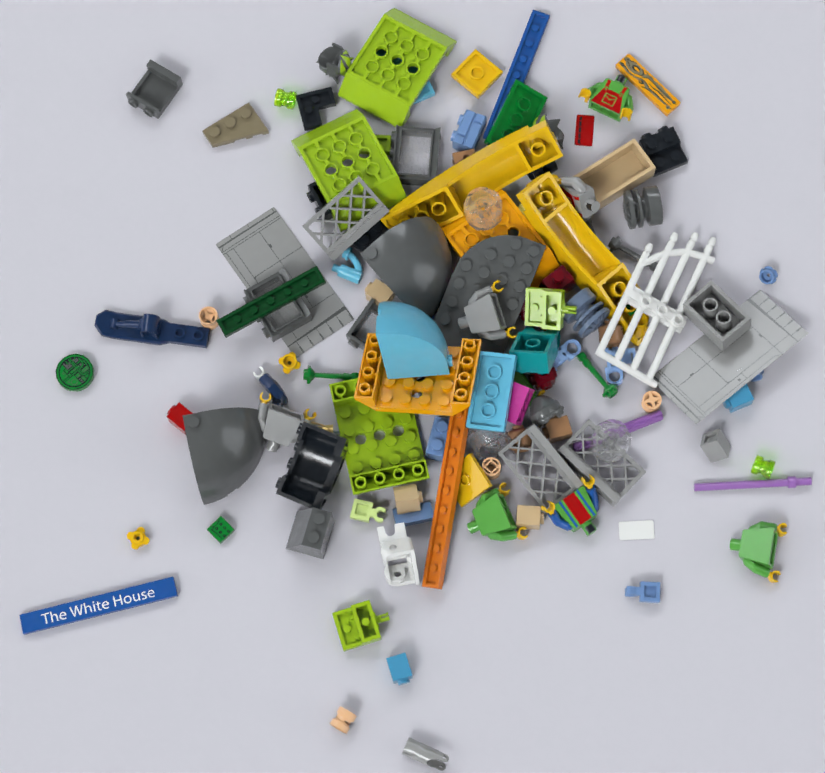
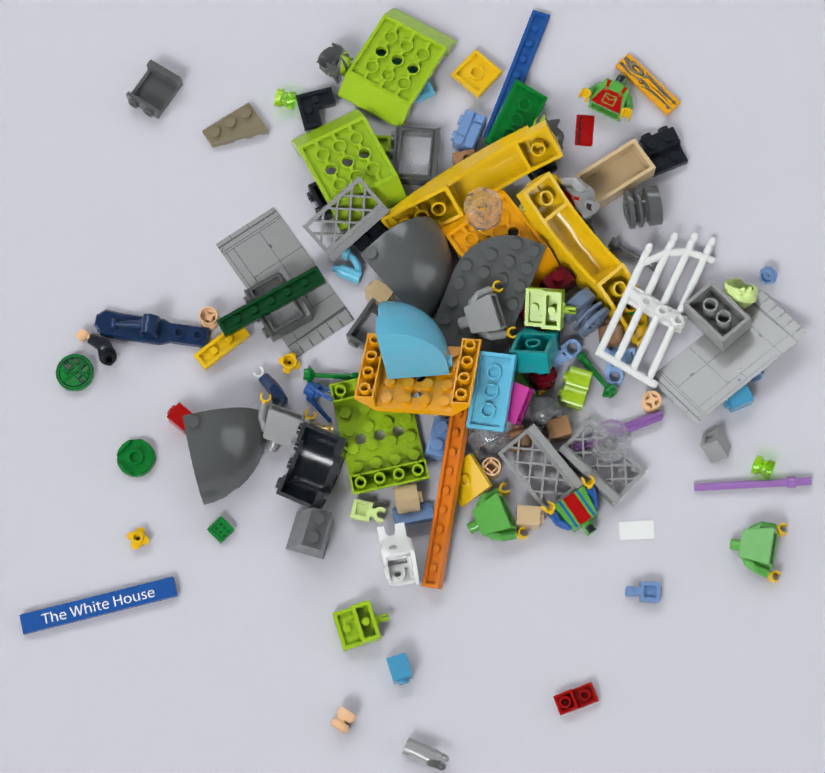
none -> black arm [75,329,117,366]
none -> green tile [117,439,156,478]
none -> yellow plate [193,328,251,371]
none -> blue plant [303,381,333,422]
none -> red slope [553,682,599,715]
none -> lime brick [557,366,593,411]
none -> yellowish green hair [723,278,758,310]

